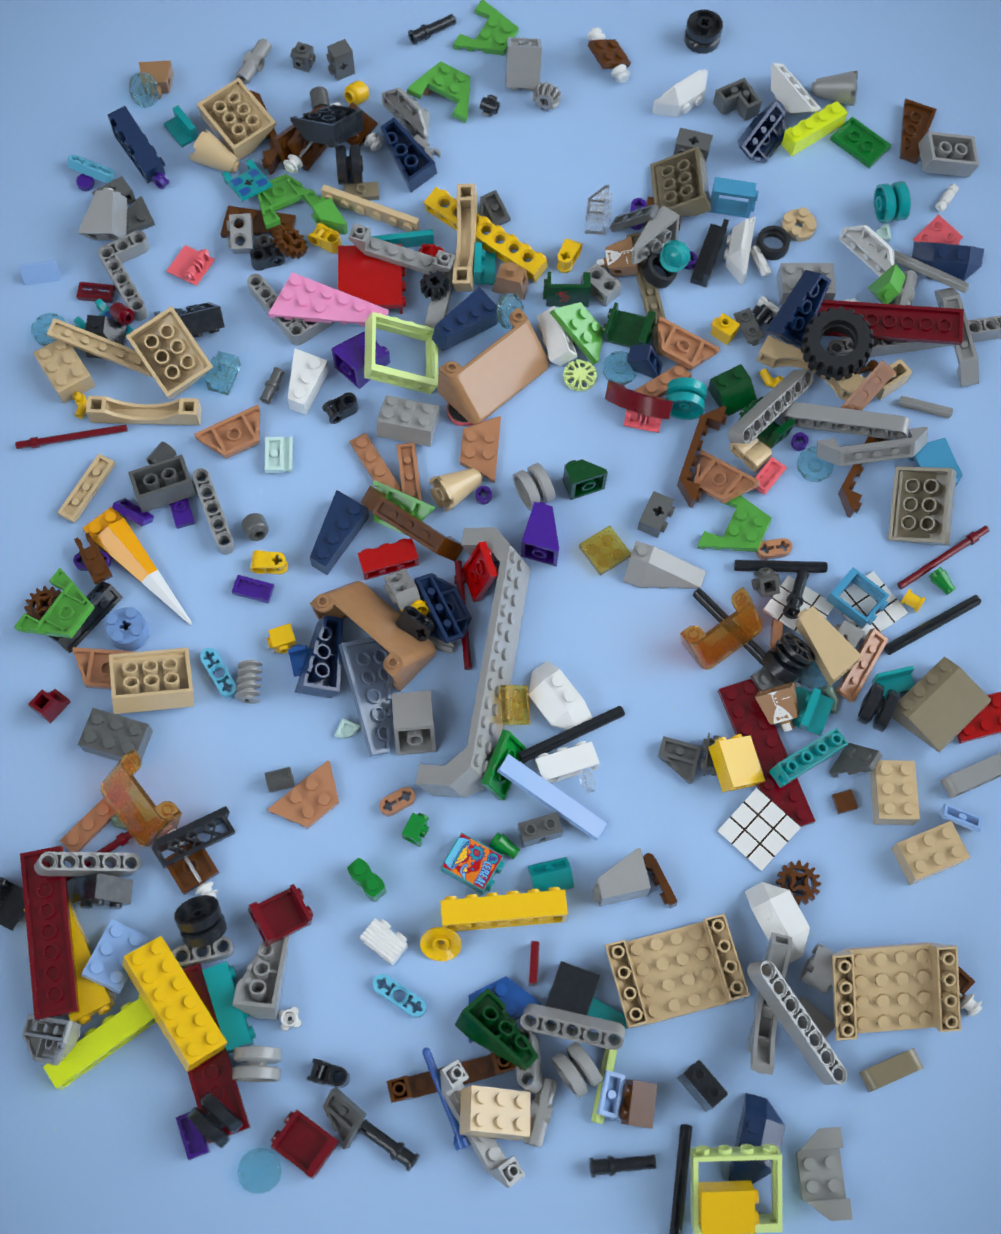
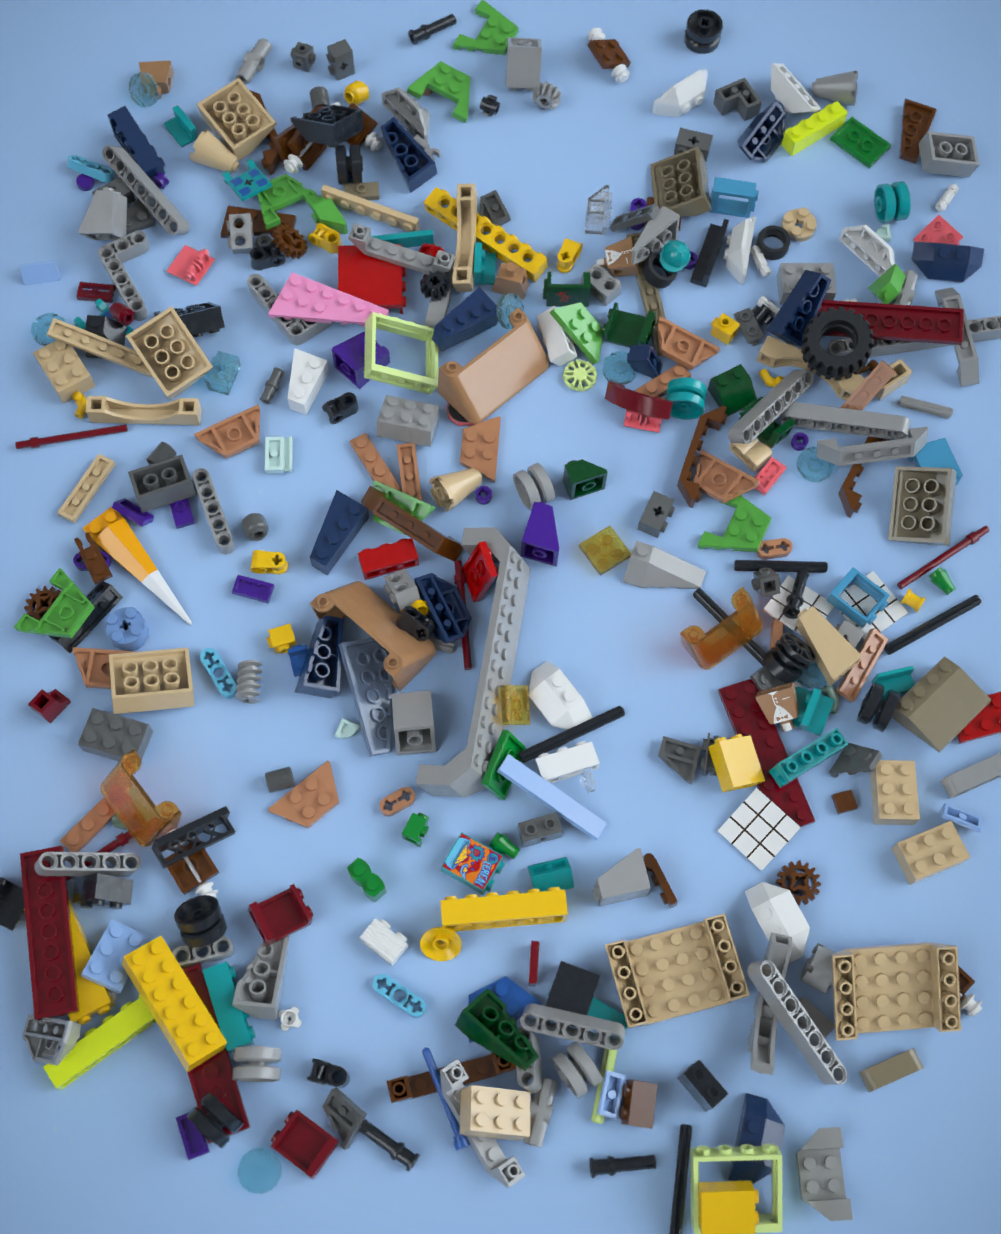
light grey axle [894,250,970,293] -> none
none -> light grey beam [102,146,189,235]

